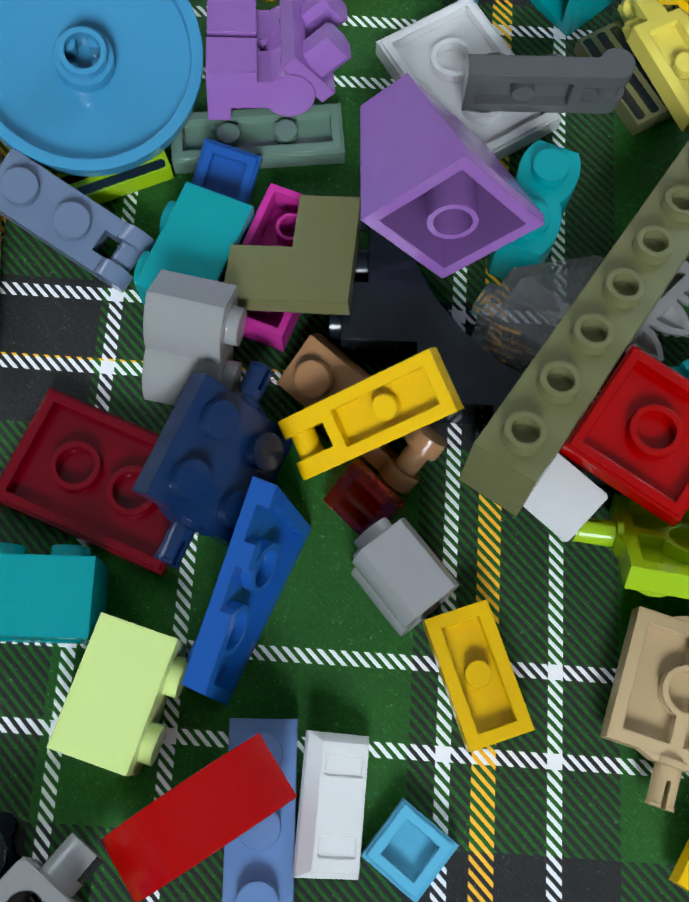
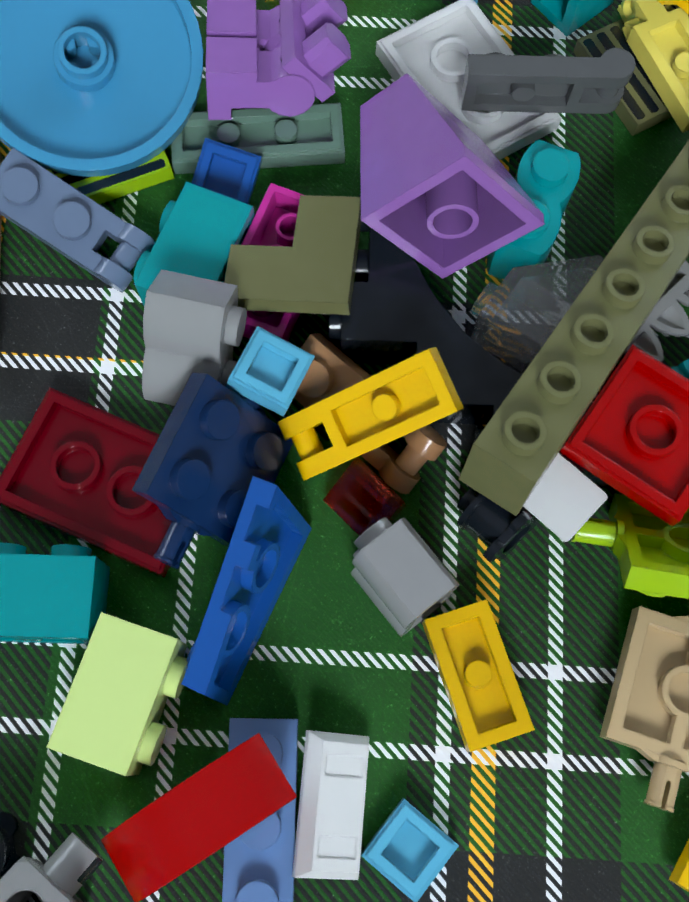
none -> medium azure tile [226,326,315,417]
none -> black brick [457,488,540,563]

